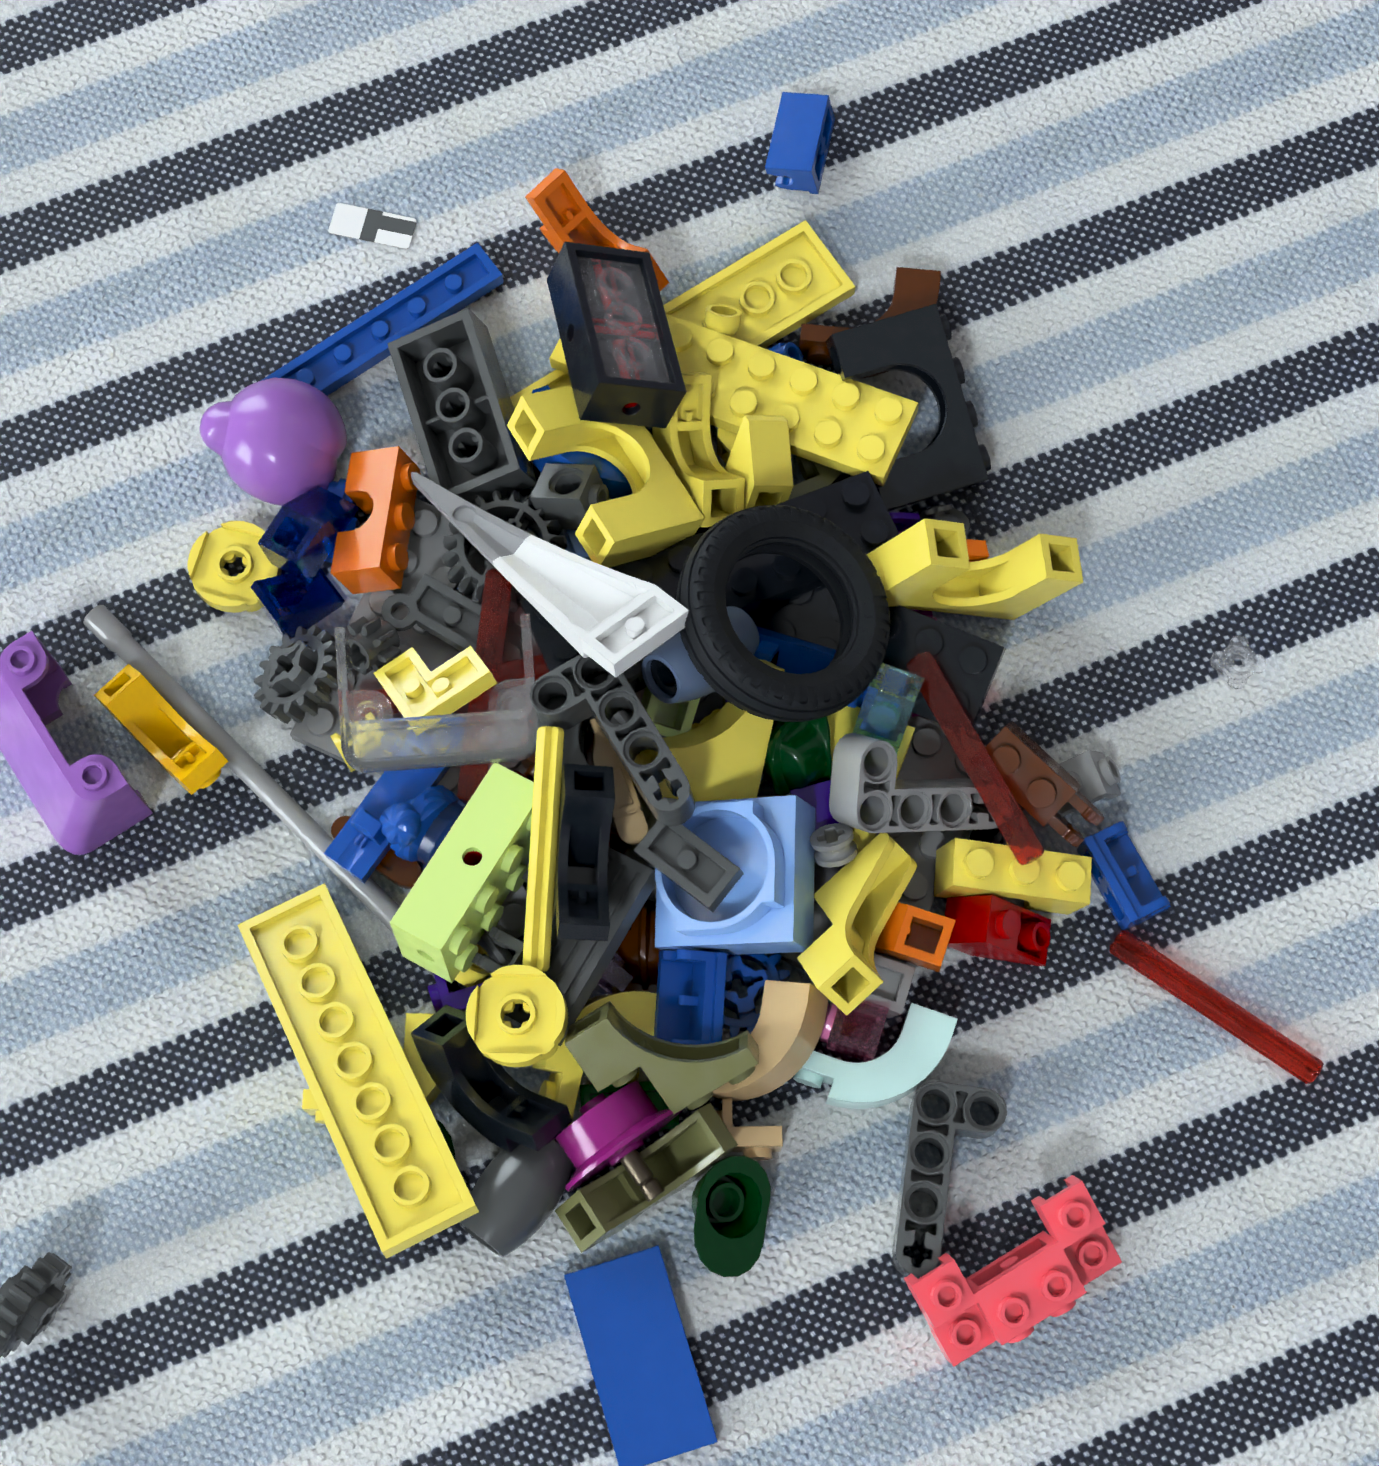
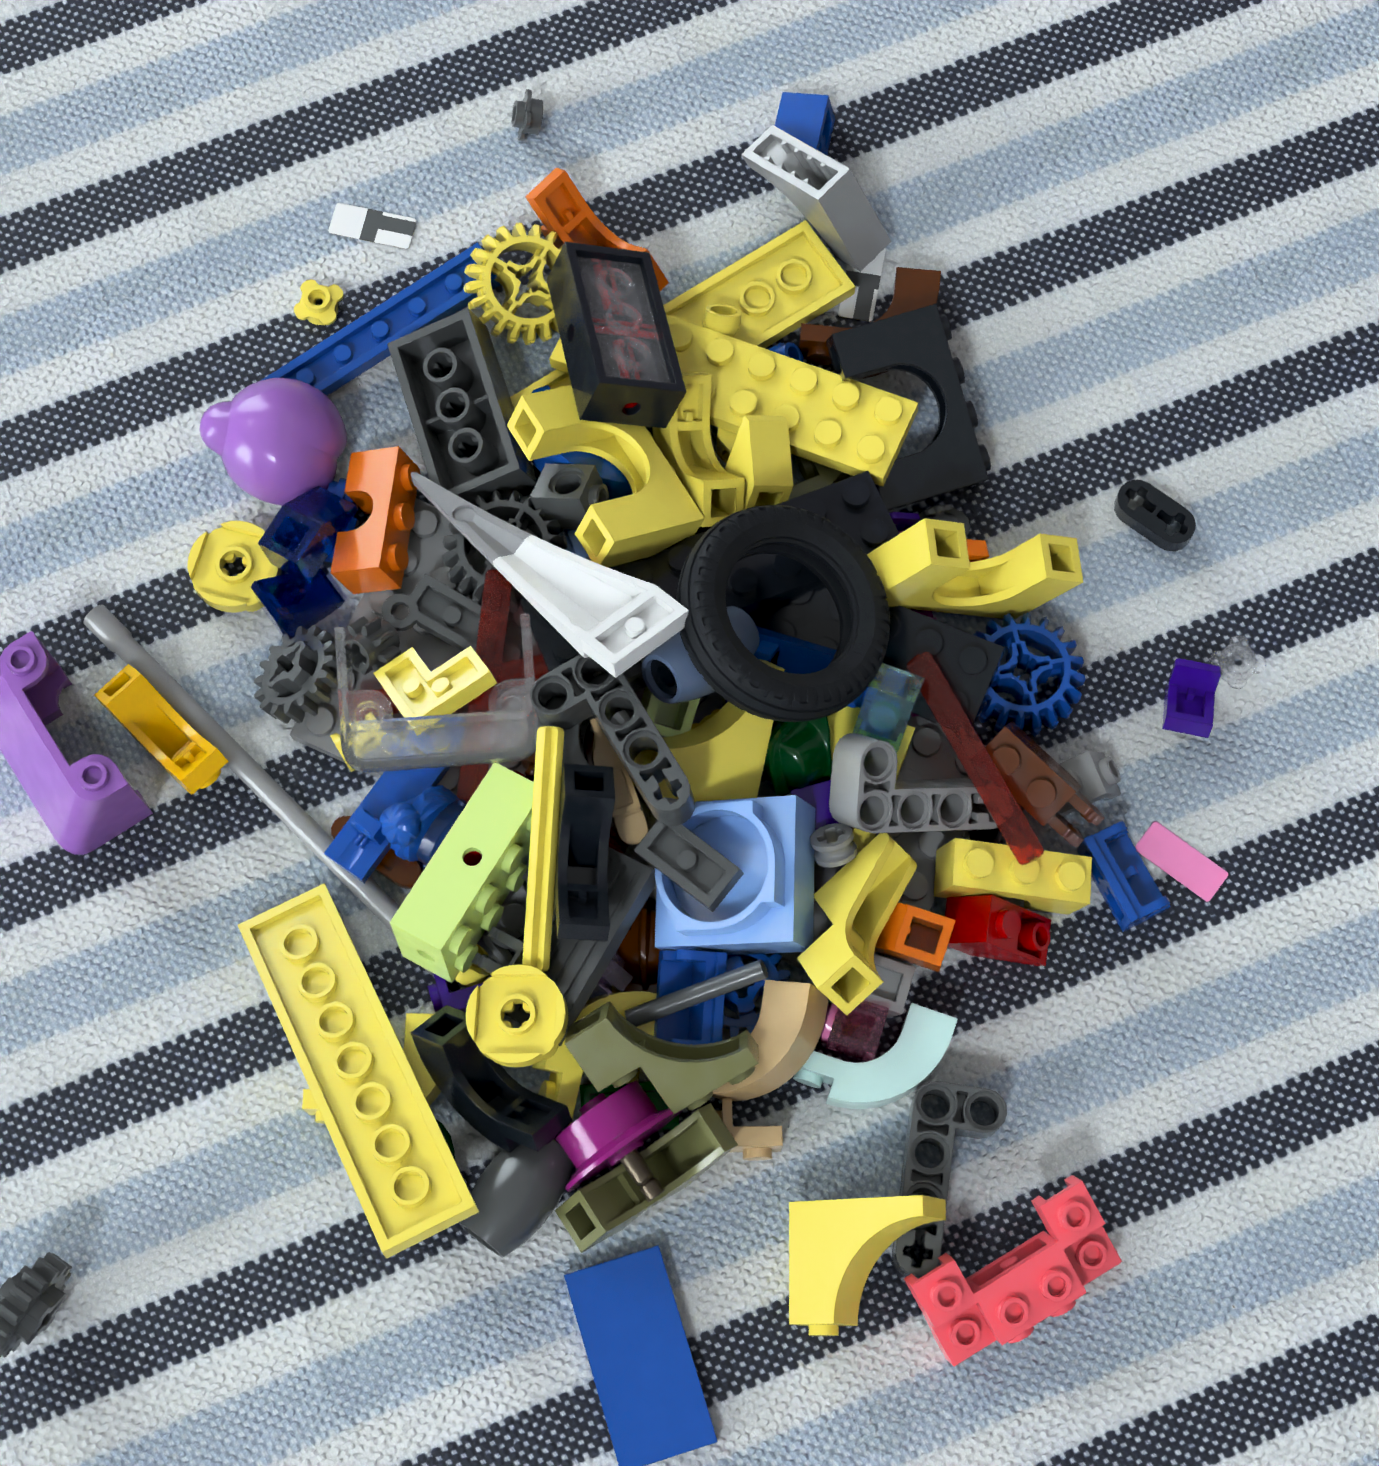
dark green piece [692,1156,771,1277] -> none
clear red axle [1109,930,1324,1084] -> none
none -> light yellow plate [294,279,344,325]
none -> light yellow gear [464,223,563,345]
none -> dark grey plate [511,89,543,141]
none -> dark grey bar [625,959,768,1027]
none -> light grey arch [741,125,892,272]
none -> light yellow arch [789,1195,946,1336]
none -> sticker [838,248,886,322]
none -> blue gear [973,612,1085,736]
none -> black beam [1114,480,1196,551]
none -> bright pink sticker [1135,821,1228,902]
none -> dark purple bracket [1162,658,1221,738]

